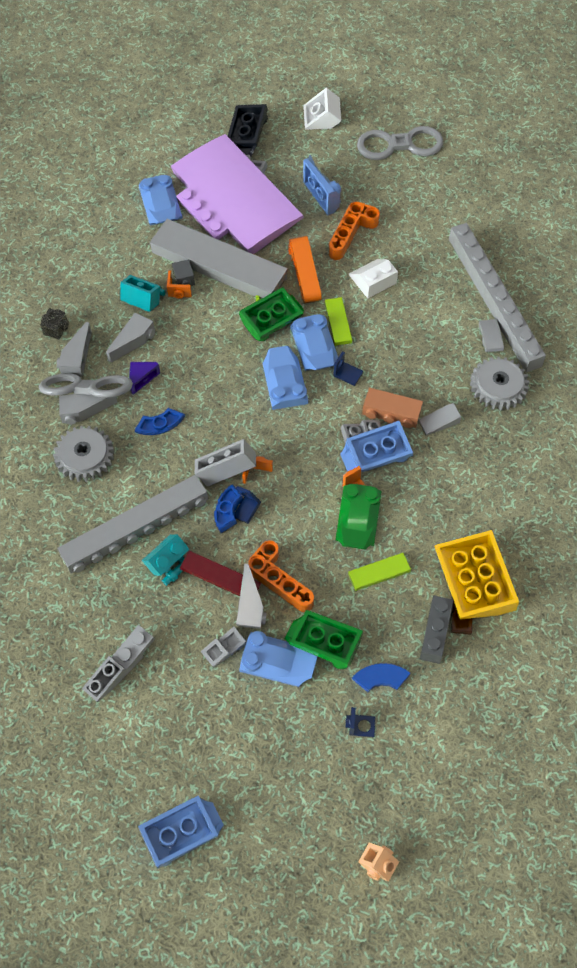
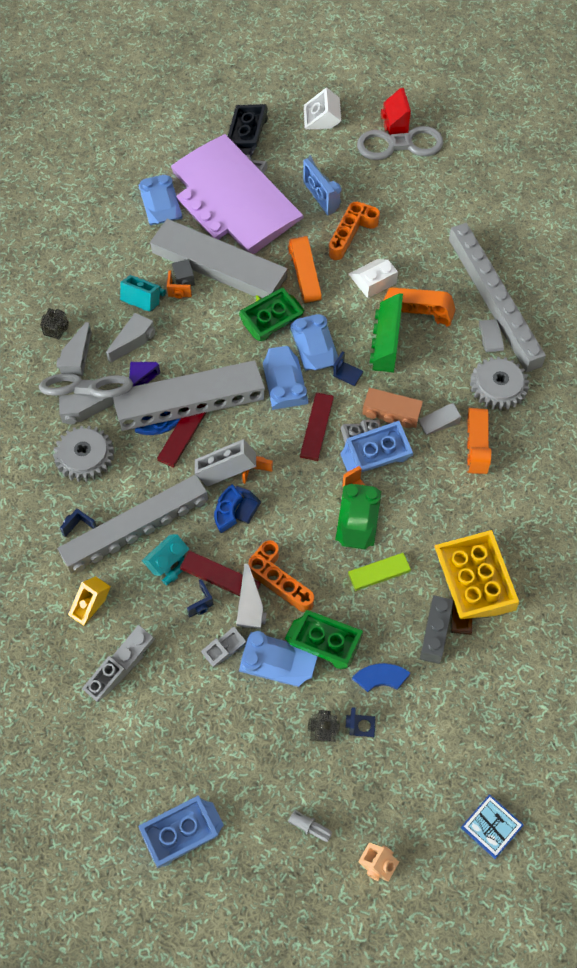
lime tile [325,297,352,346] -> none
none -> dark blue bracket [60,508,97,537]
none -> yellow slope [68,576,111,626]
none -> light grey tile [113,360,265,431]
none -> dark red tile [157,404,207,468]
none -> dark blue bracket [187,579,214,617]
none -> light grey axle [289,810,332,842]
none -> dark red tile [300,392,334,461]
none -> clear smoke brick [308,710,340,742]
none -> green slope [369,293,403,373]
none -> red slope [381,87,411,135]
none -> orange beam [383,288,456,327]
none -> tile [461,794,523,859]
none -> orange beam [467,408,492,474]

